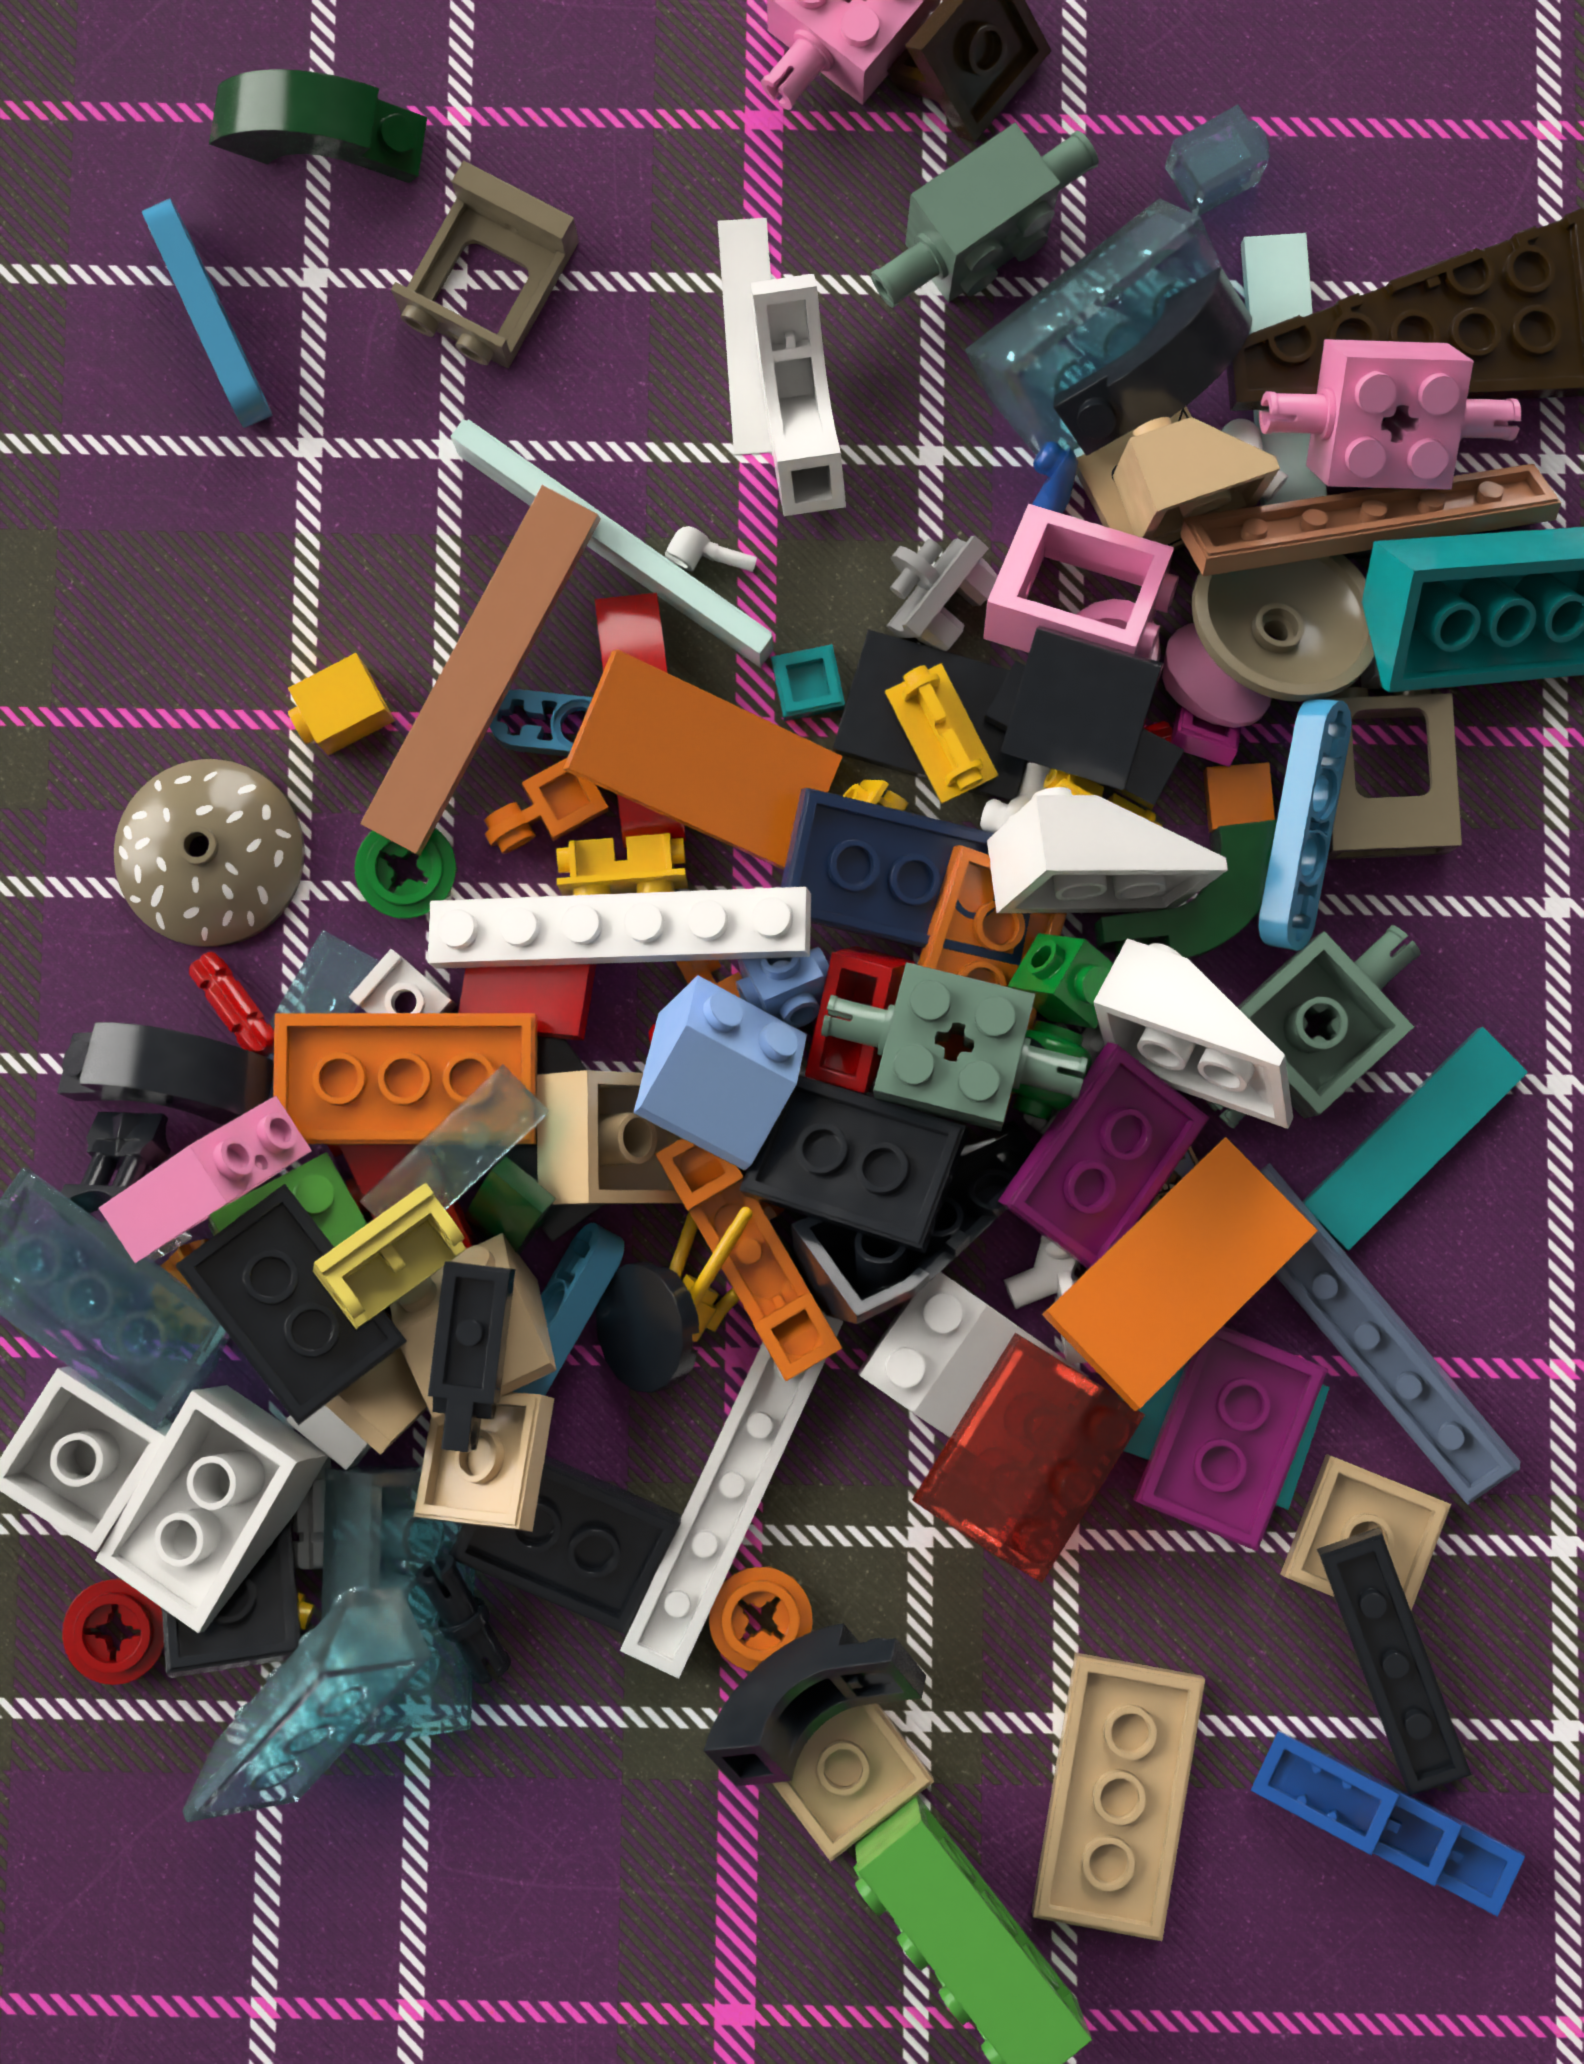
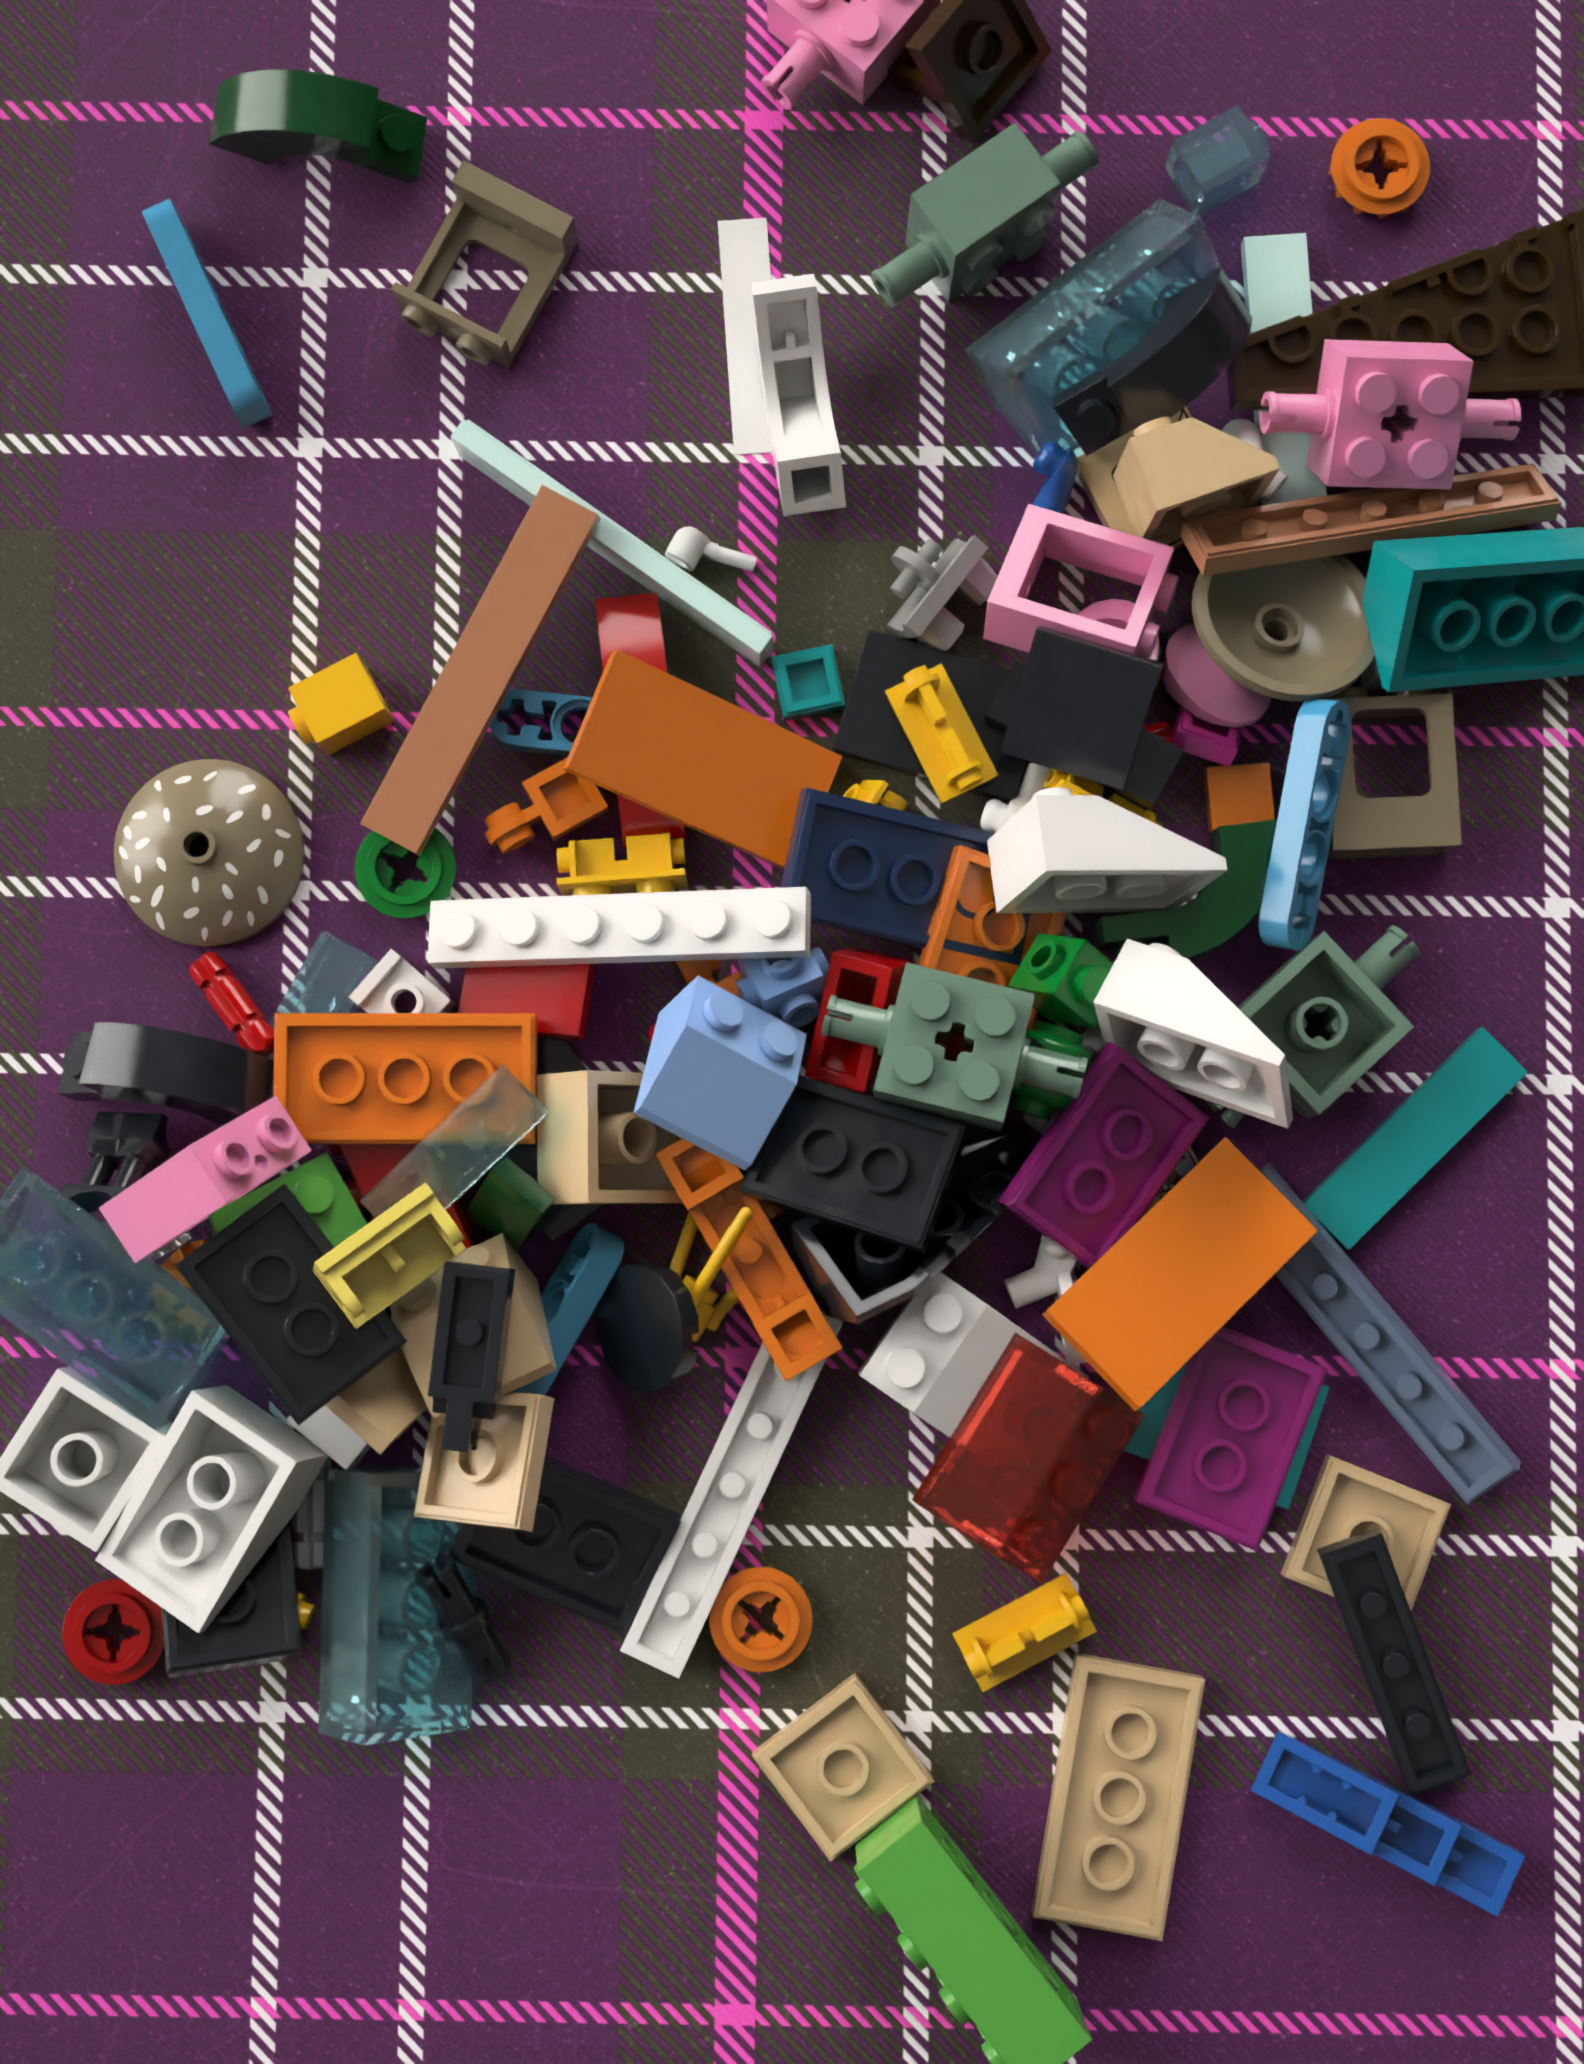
clear light blue slope [182,1586,432,1822] -> none
black arch [704,1623,926,1787] -> none
none -> yellow hinge [952,1573,1097,1692]
none -> orange gear [1328,118,1430,220]

